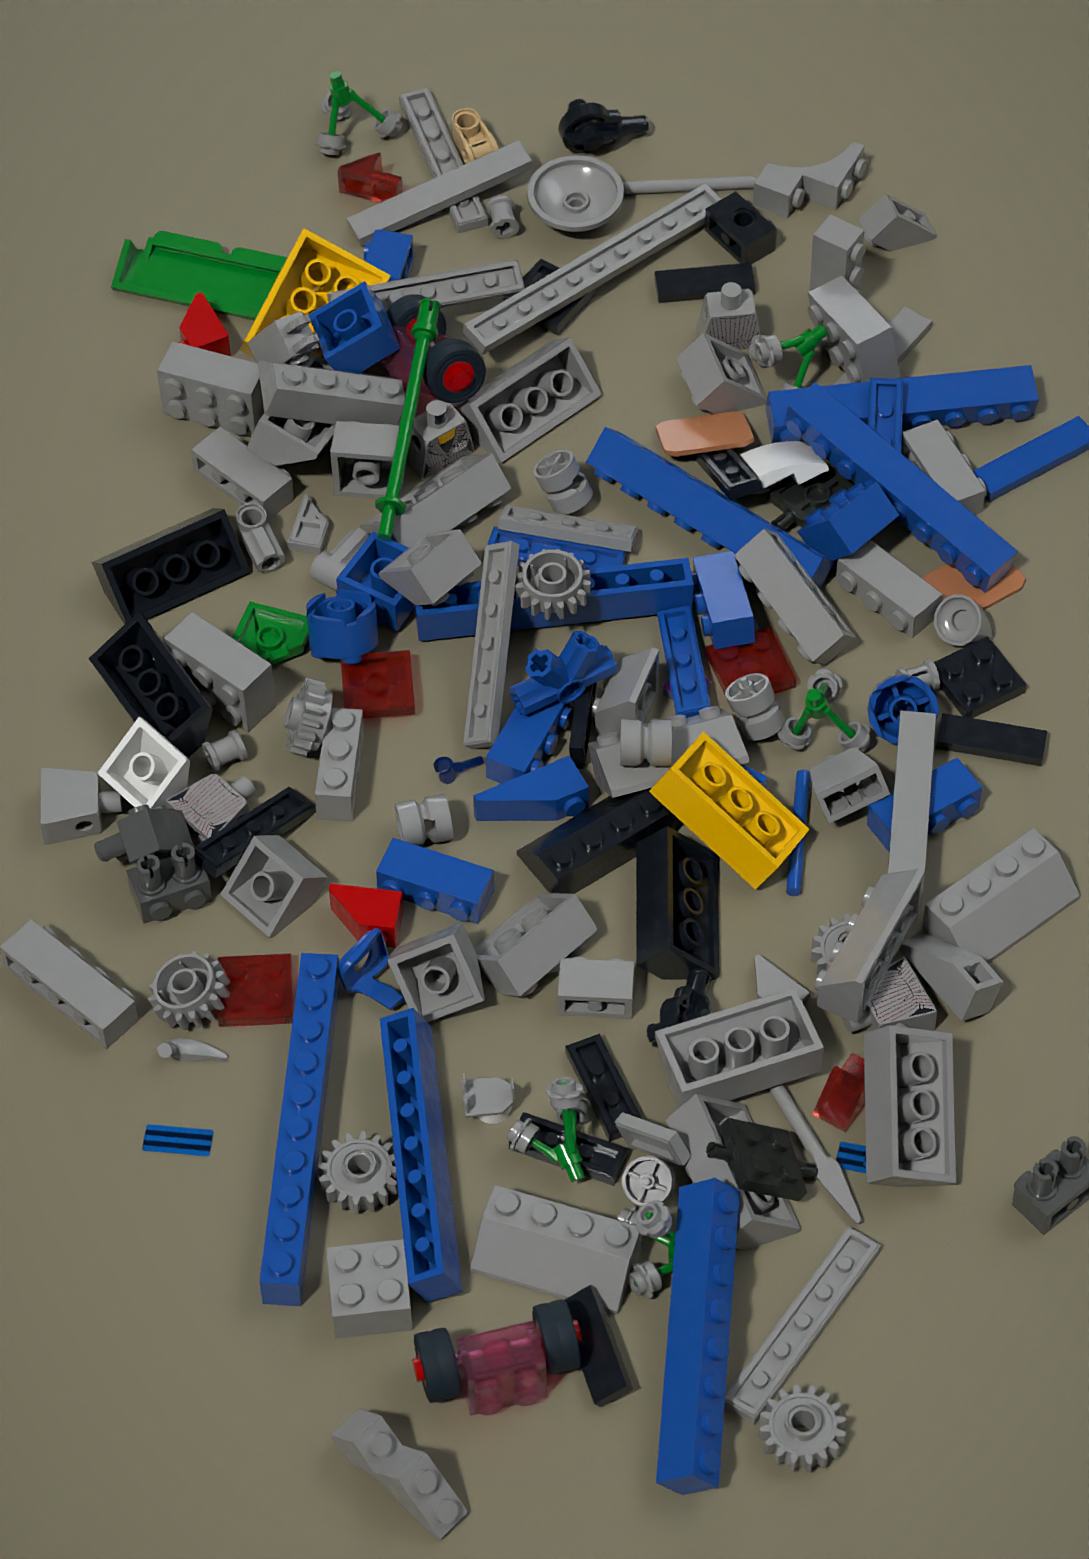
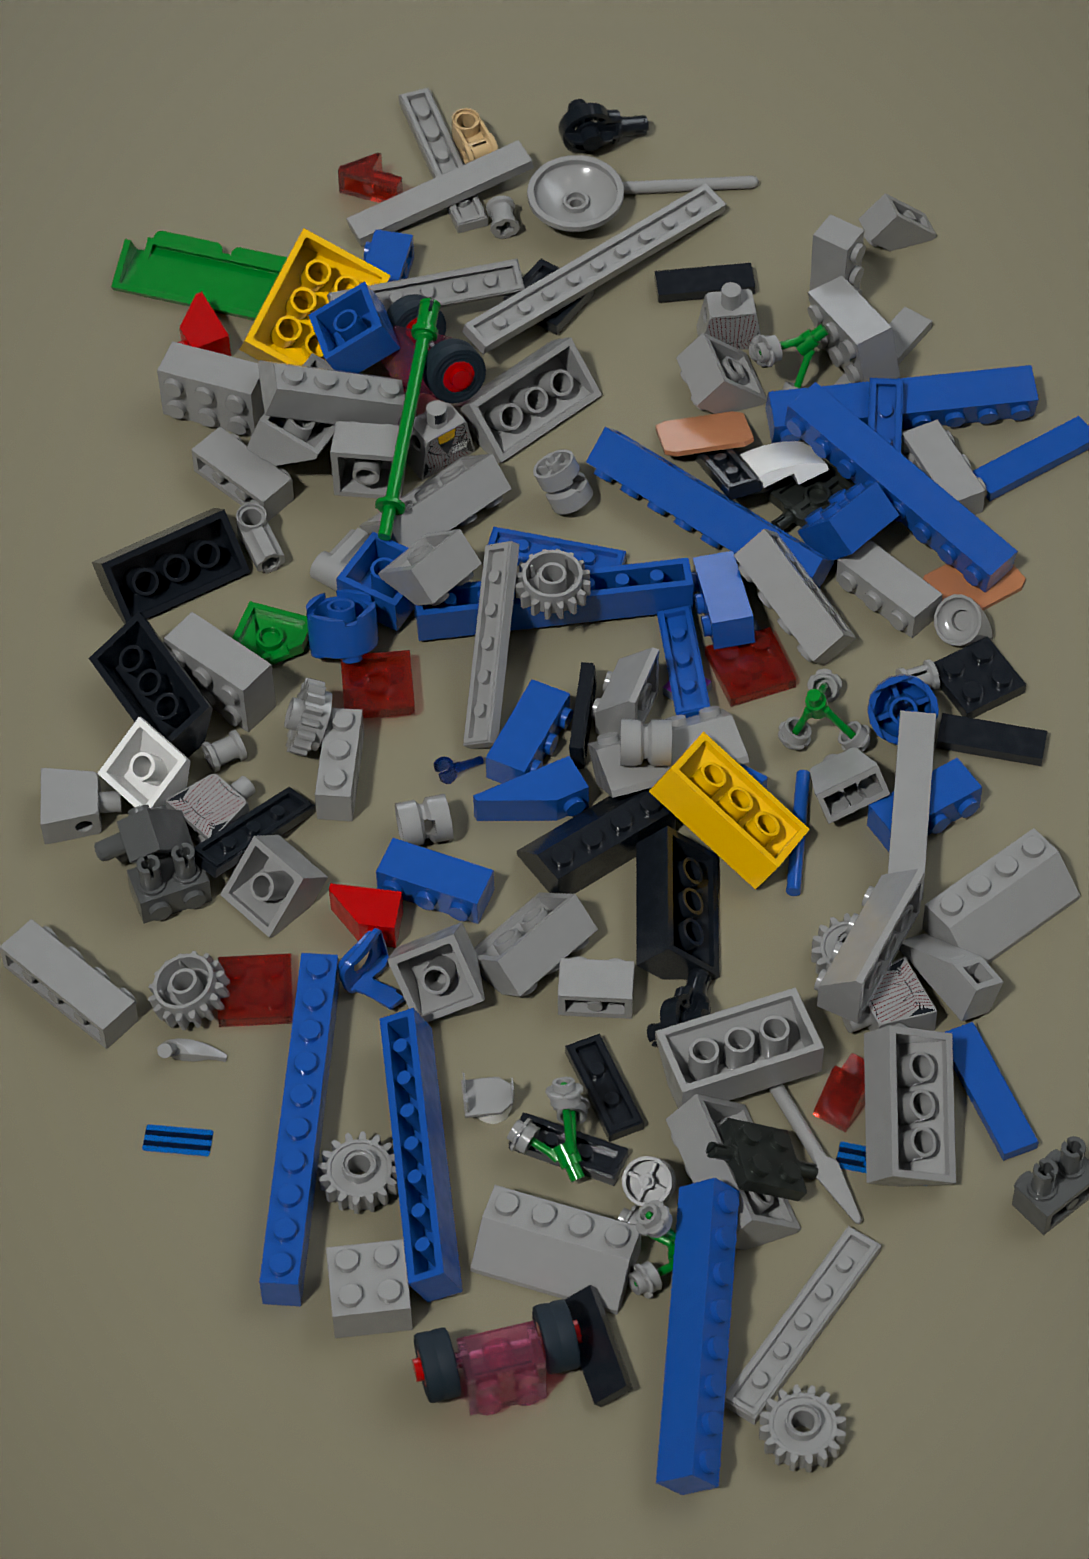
light grey hinge [247,311,320,365] -> none
light grey tile [287,494,330,555] -> none
plant [315,71,402,155] -> none
light grey arch [330,1409,468,1539] -> none
light grey tile [498,505,638,552] -> none
blue piece [509,631,617,716] -> none
light grey tile [615,1112,691,1166] -> none
black brick [705,191,777,265] -> none
light grey wheel [725,673,785,741] -> none
light grey arch [753,142,867,218] -> none
light grey tile [754,954,810,1004] -> none
none -> blue tile [945,1022,1038,1161]

